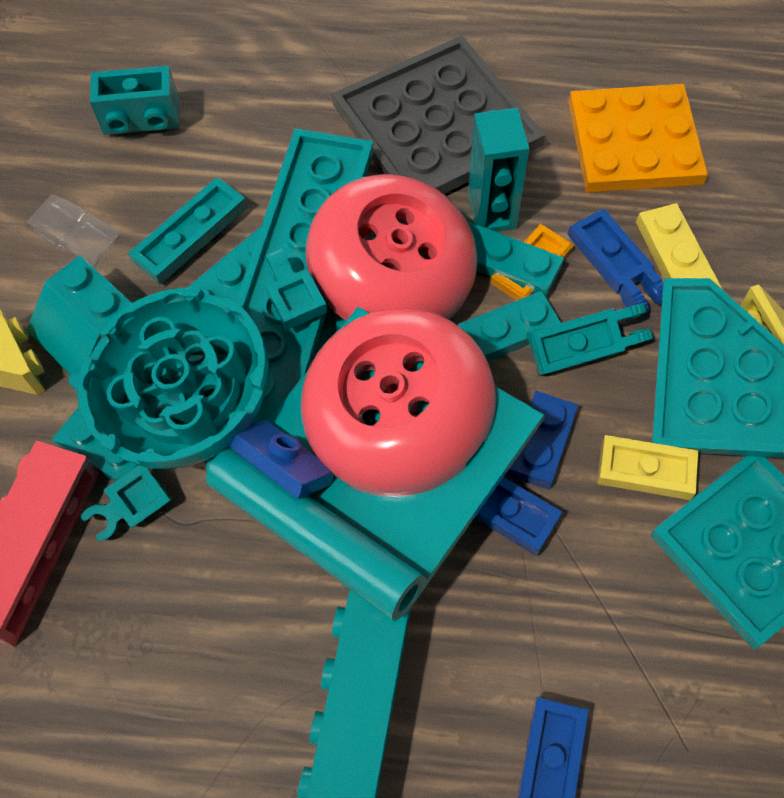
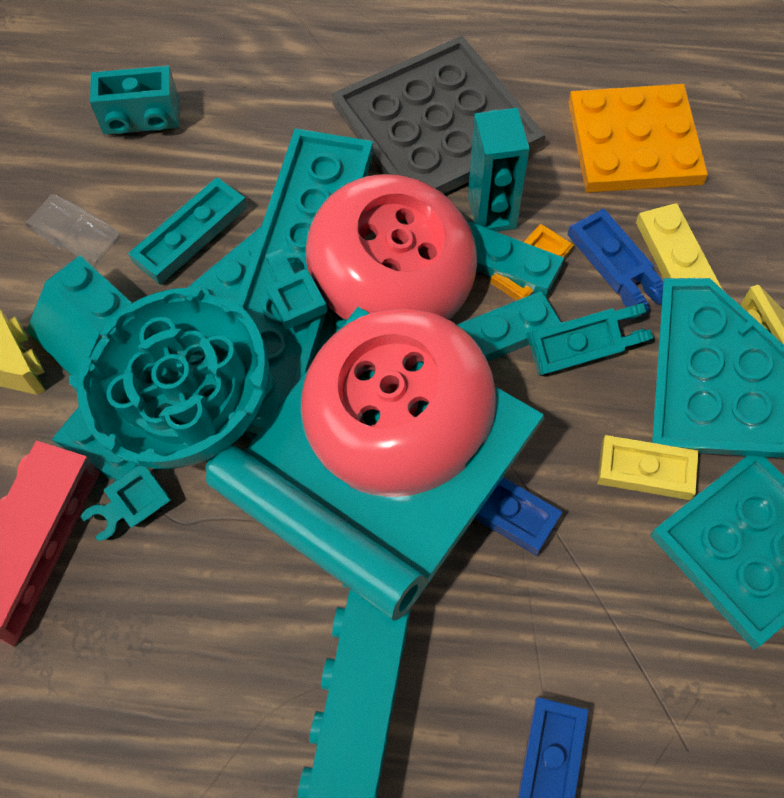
blue plate [229,419,334,499] -> none
blue plate [506,390,578,490] -> none

